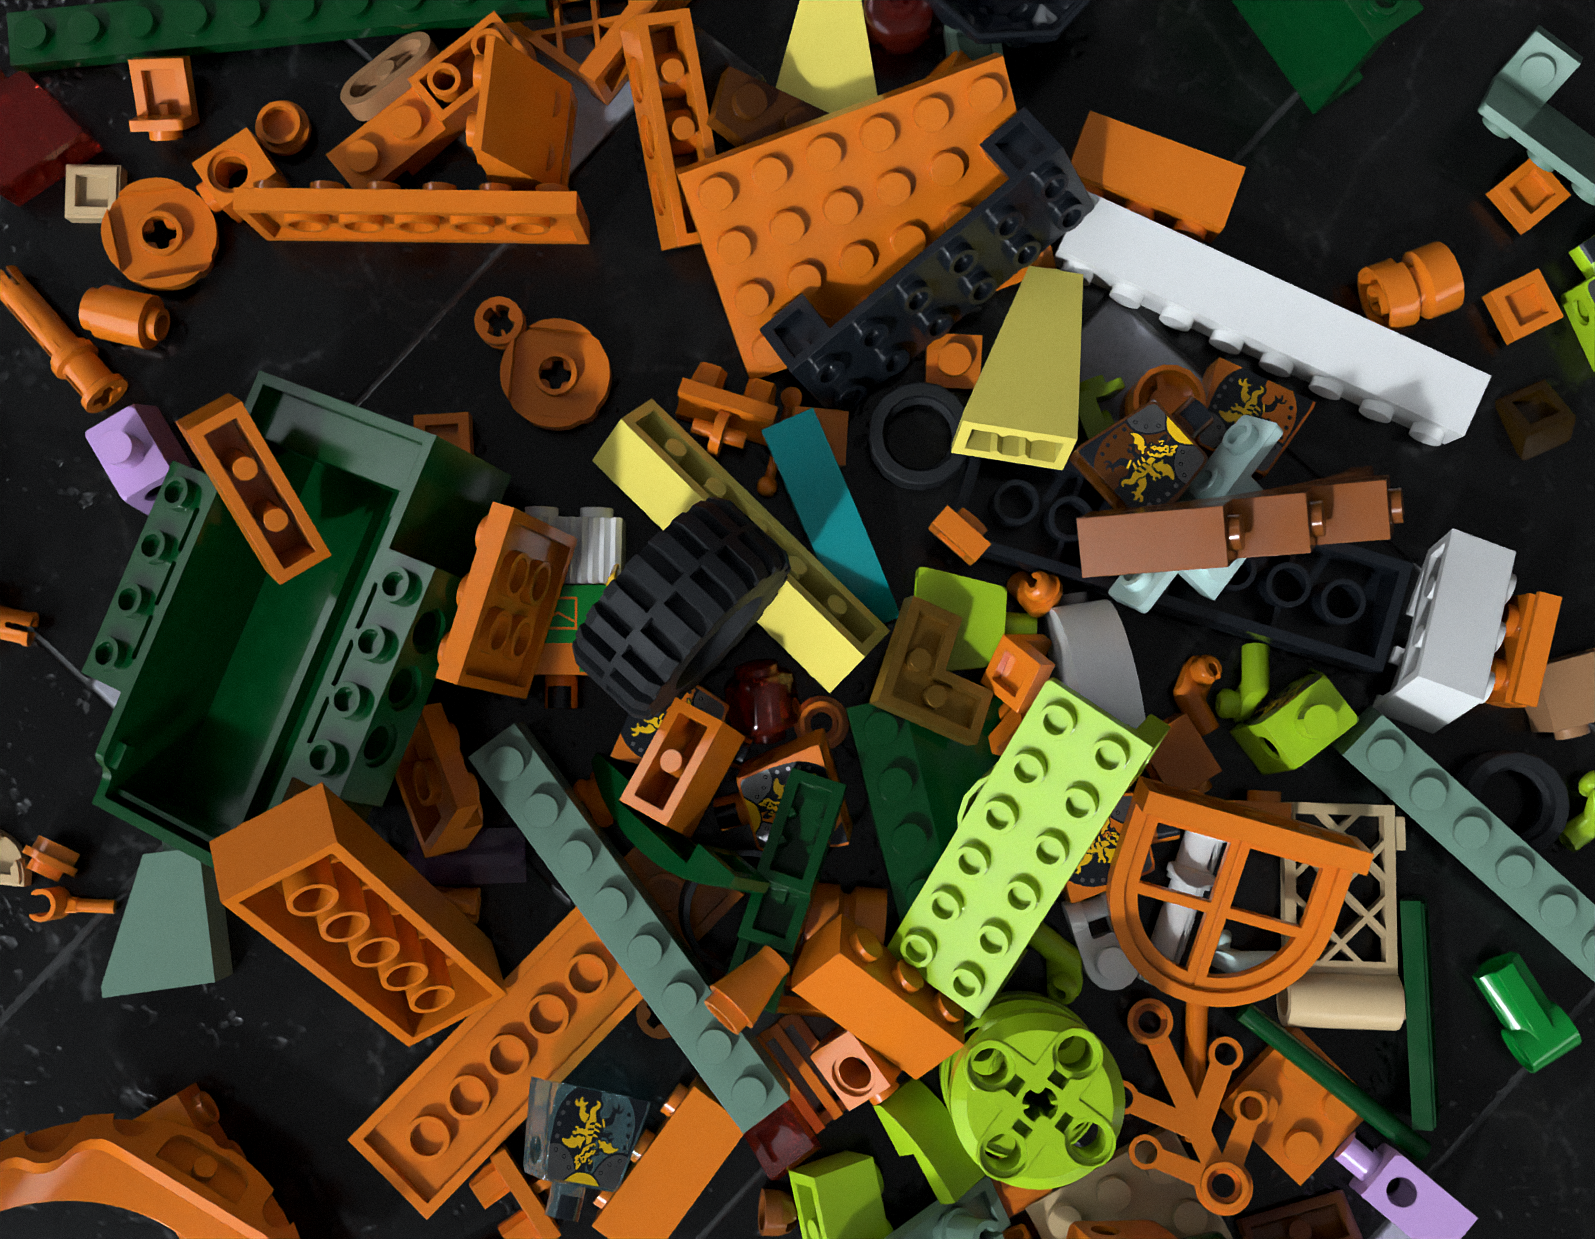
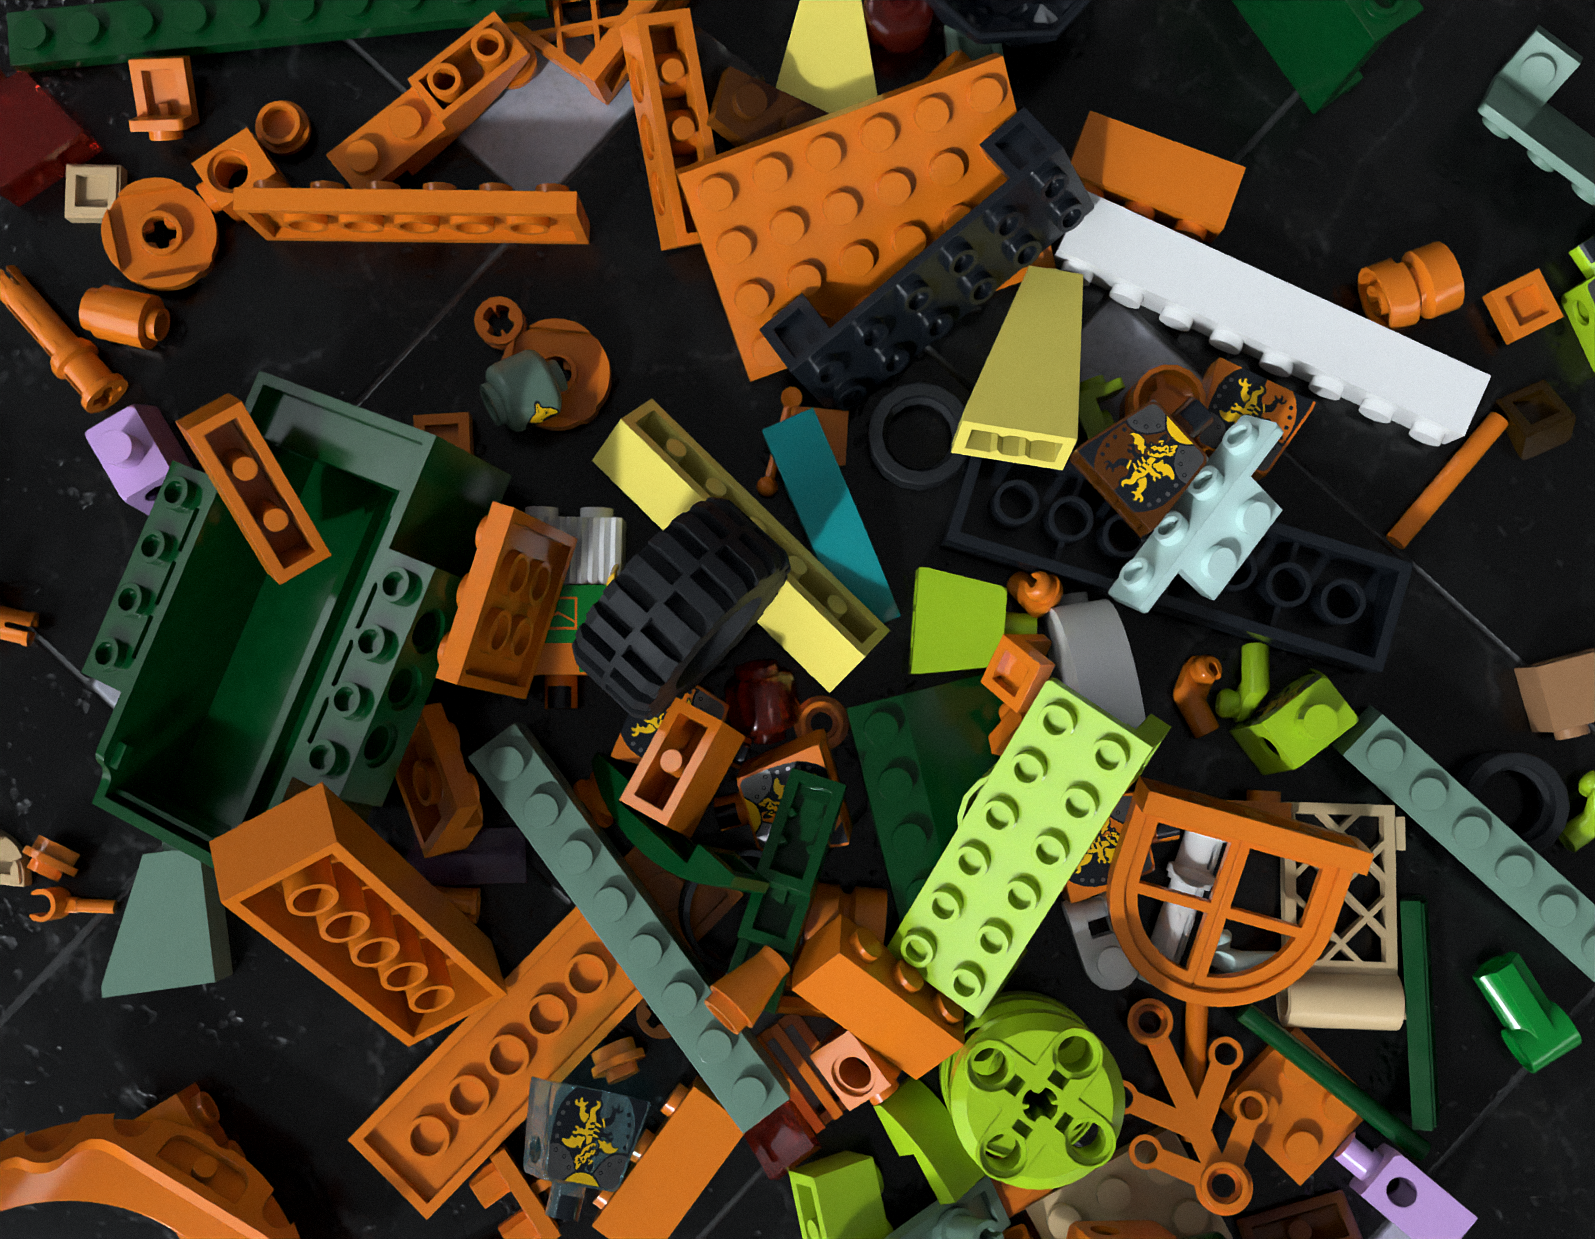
medium nougat plate [340,31,441,121] -> none
orange slope [466,35,578,191] -> none
orange hips [676,362,778,458] -> none
dark orange hinge [758,1189,798,1236] -> none
pearl gold plate [869,595,994,746] -> none
orange plate [924,334,983,393] -> none
orange plate [928,505,991,566] -> none
lime arm [1028,921,1083,1005] -> none
dark orange arch [1076,466,1404,578] -> none
orange brick [1145,713,1222,794] -> none
white wedge [1373,529,1517,734] -> none
orange plate [1484,591,1562,708] -> none
orange plate [1486,158,1571,235] -> none
none -> sand green head [479,349,568,432]
none -> orange plate [591,1037,646,1085]
none -> orange bar [1386,412,1509,549]

